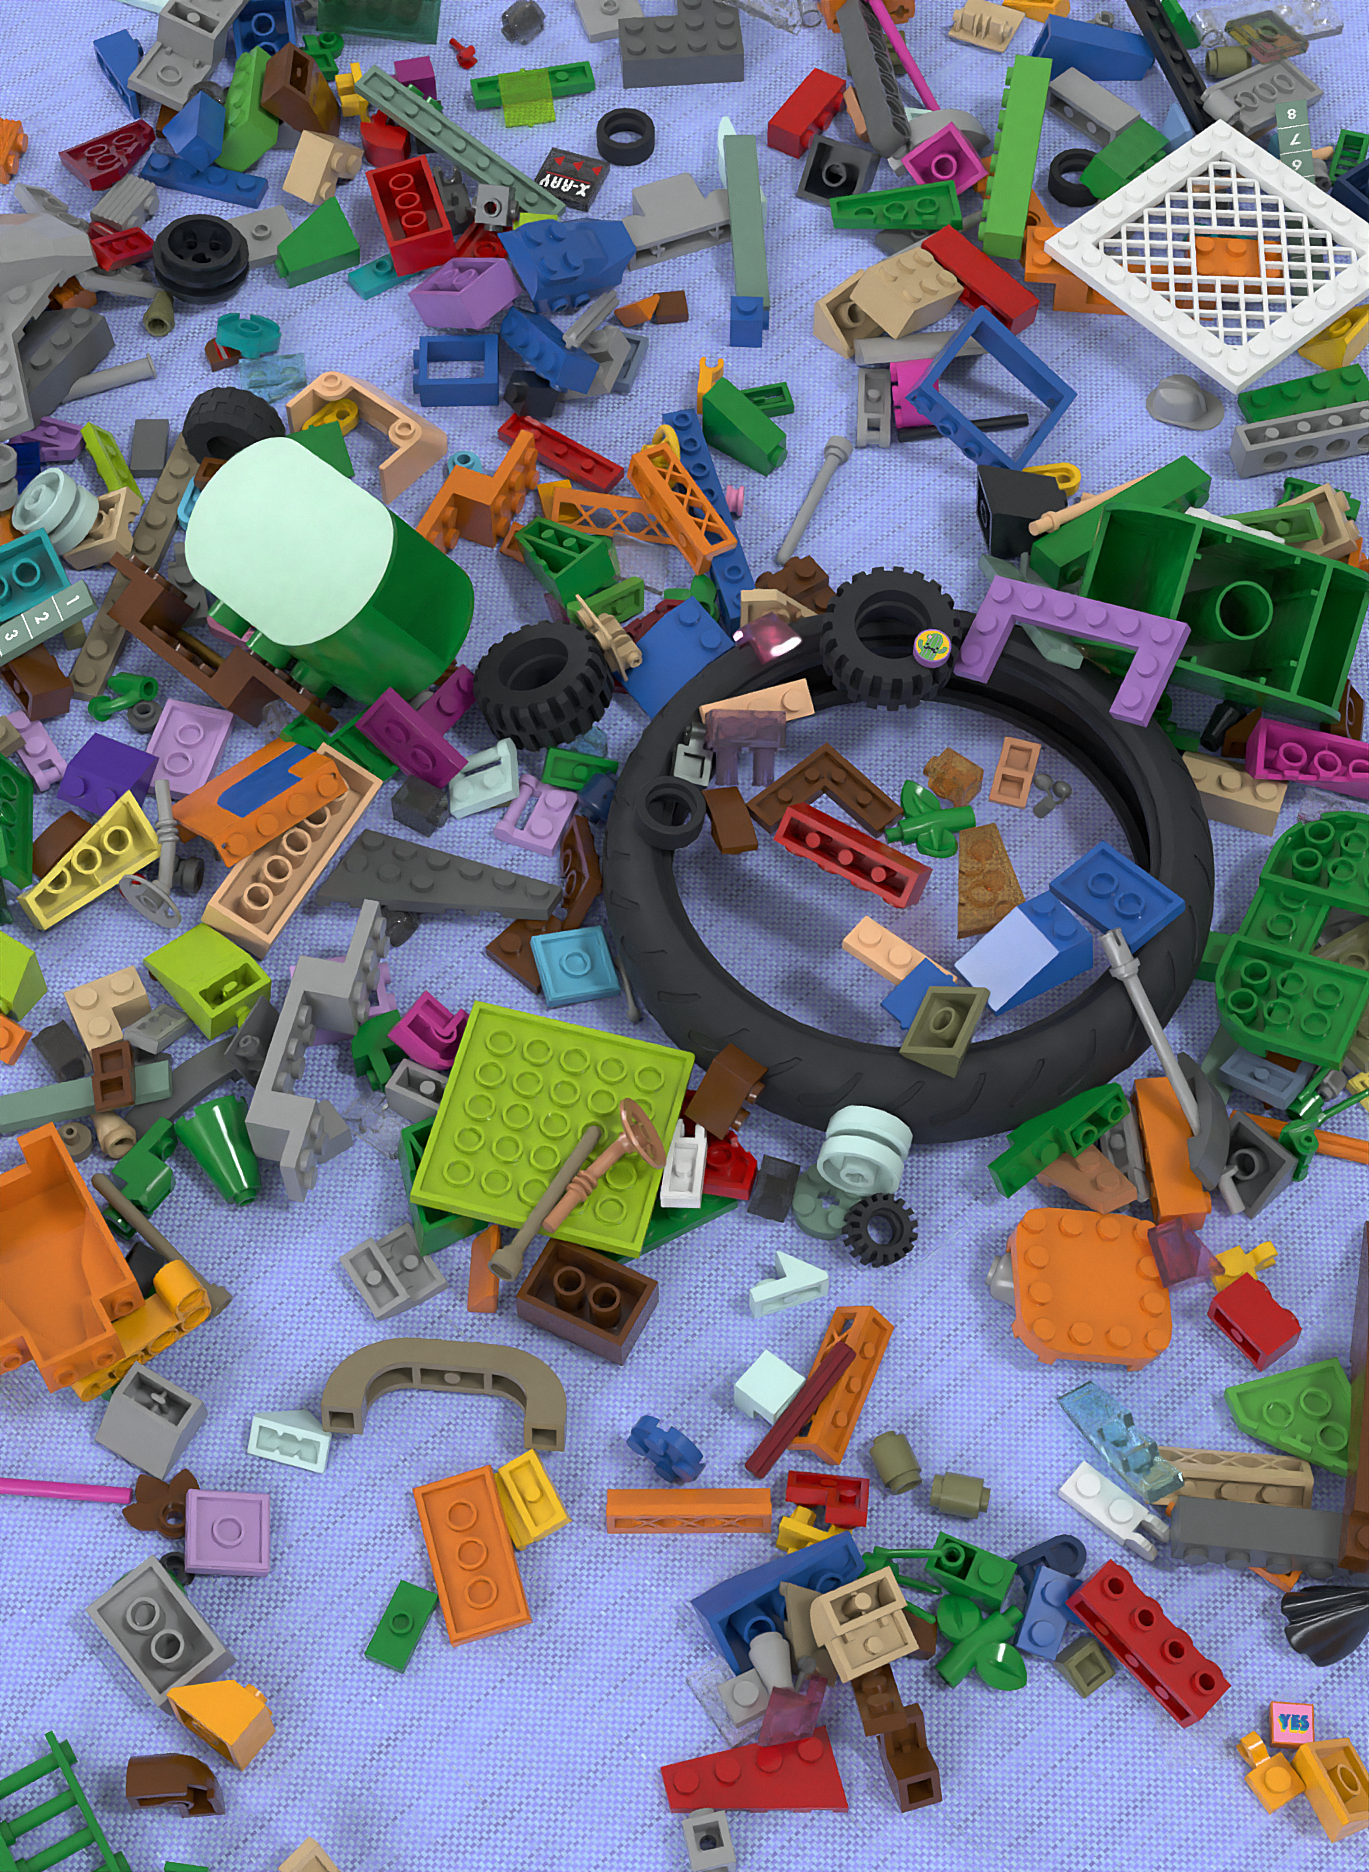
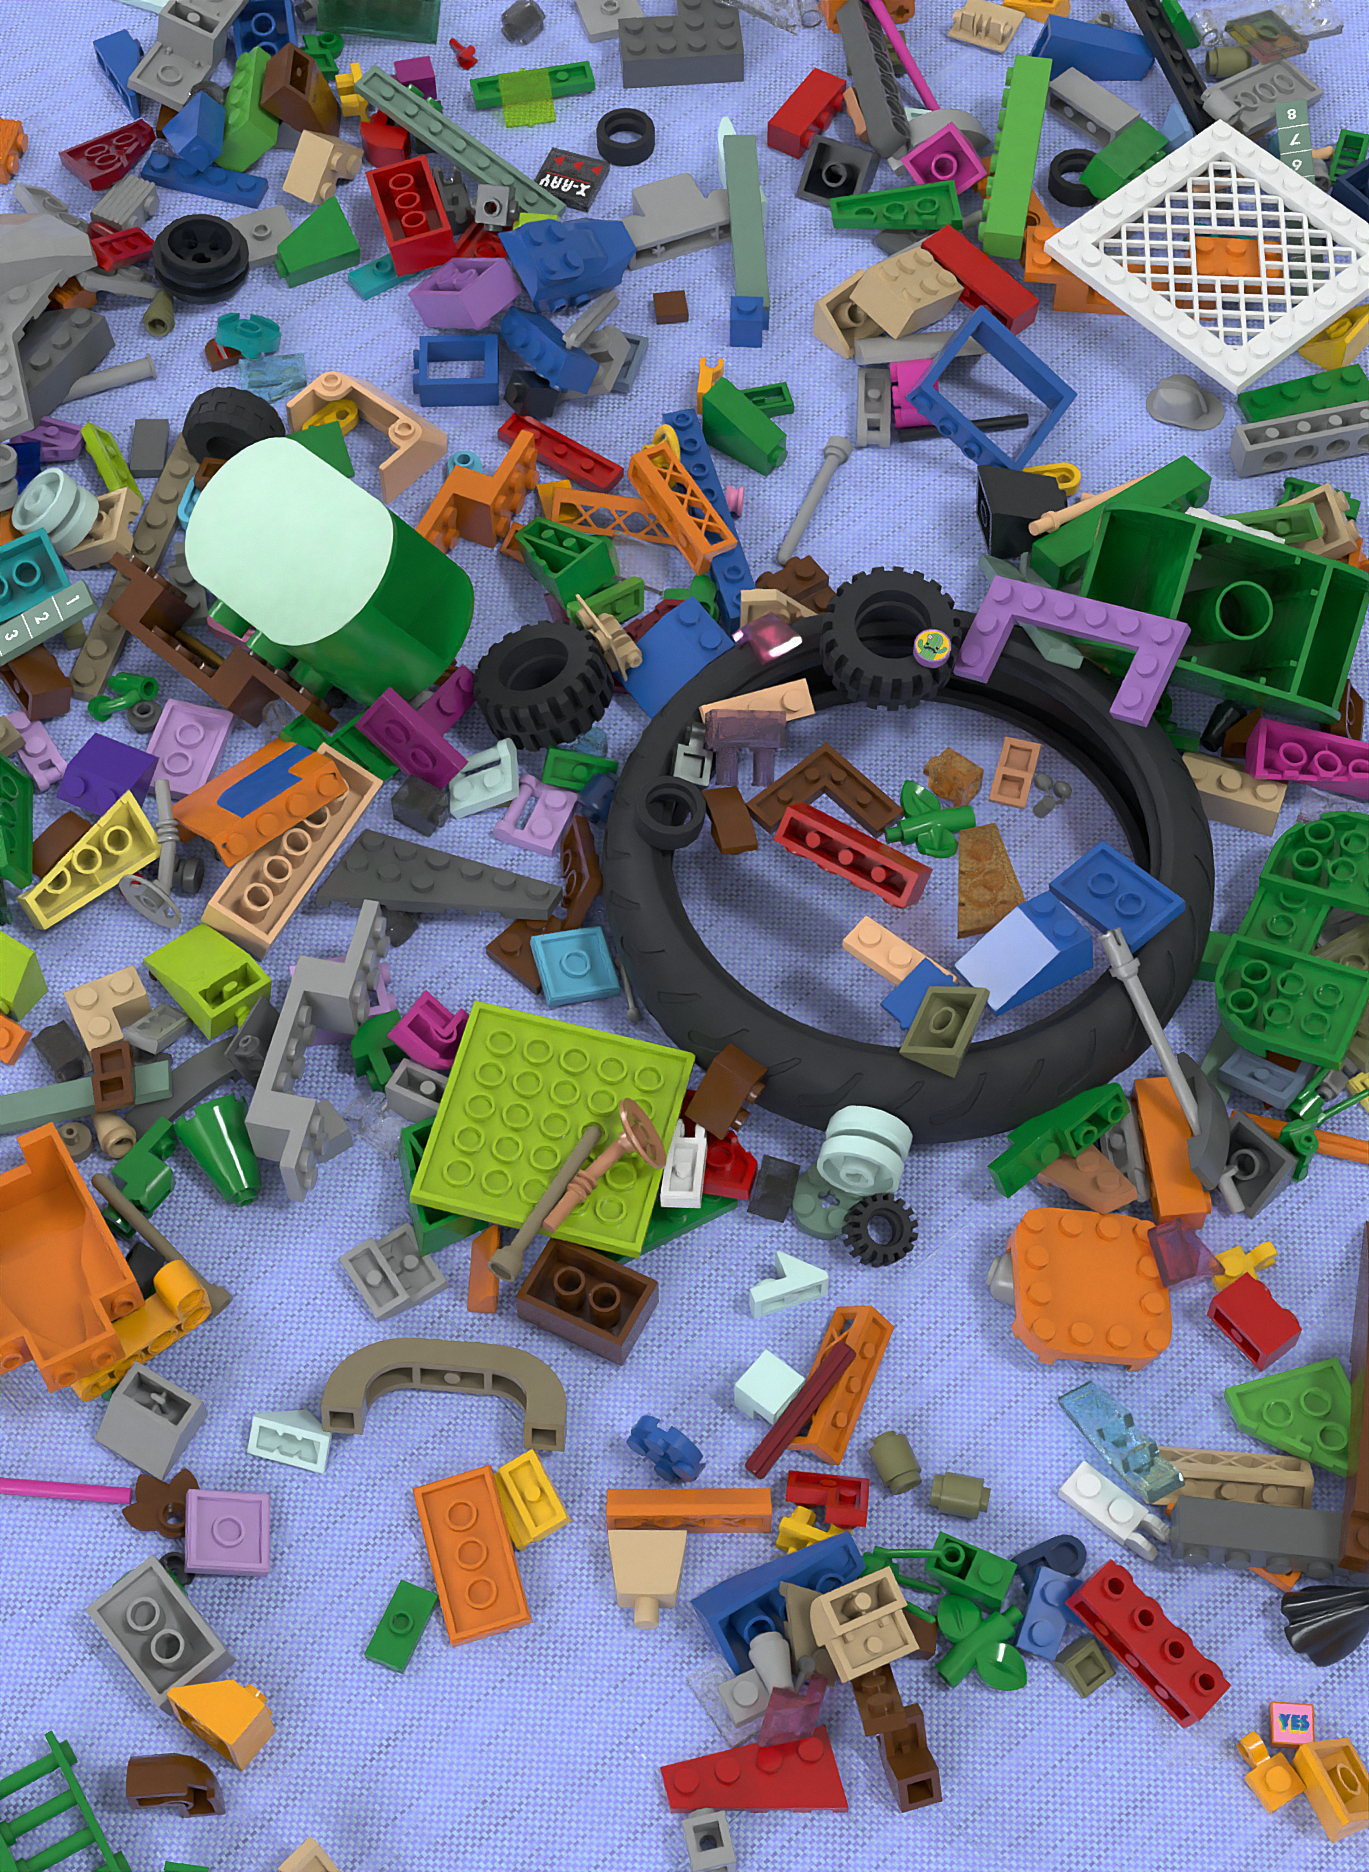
orange slope [614,294,660,327] -> none
none -> tan torso [608,1530,687,1629]

